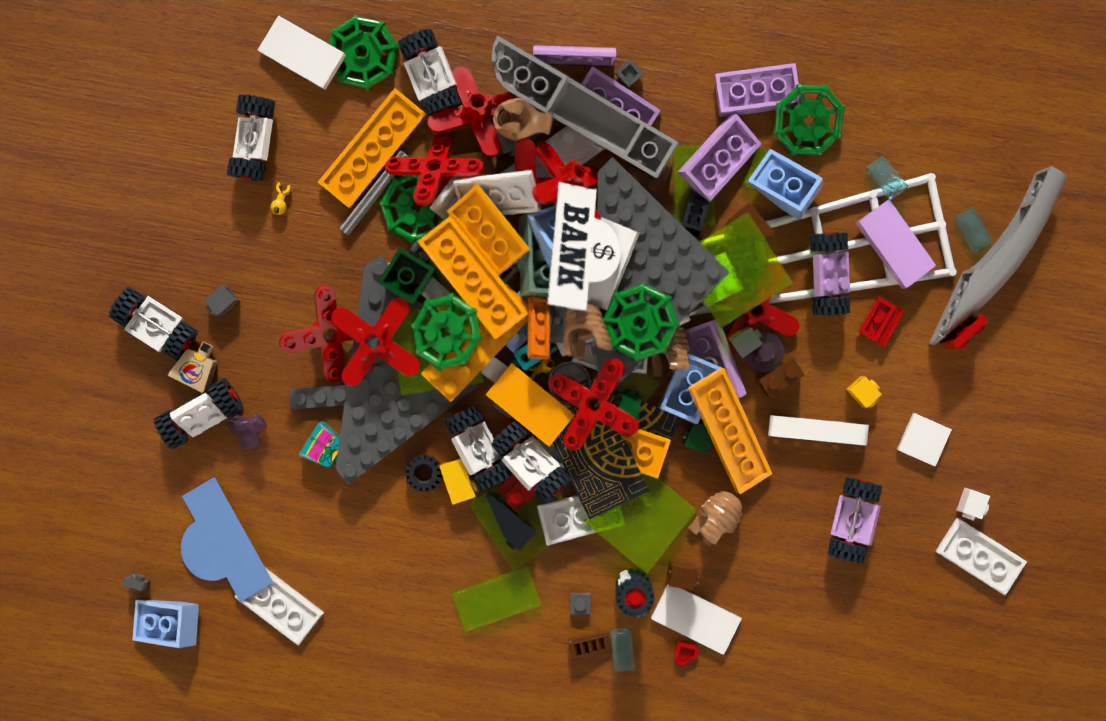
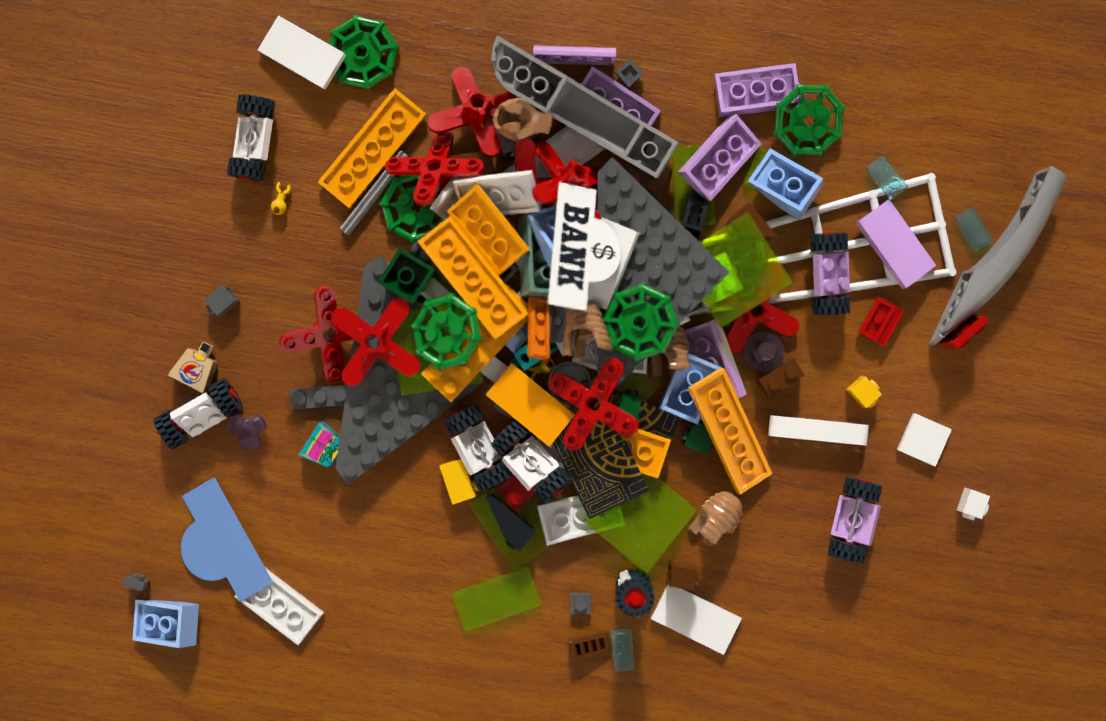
plate [108,287,198,361] -> none
plate [398,29,462,118] -> none
black tyre [405,454,443,492] -> none
red tile [674,640,699,666] -> none
dark grey brick [728,324,762,358] -> none
white tile [935,518,1027,596] -> none

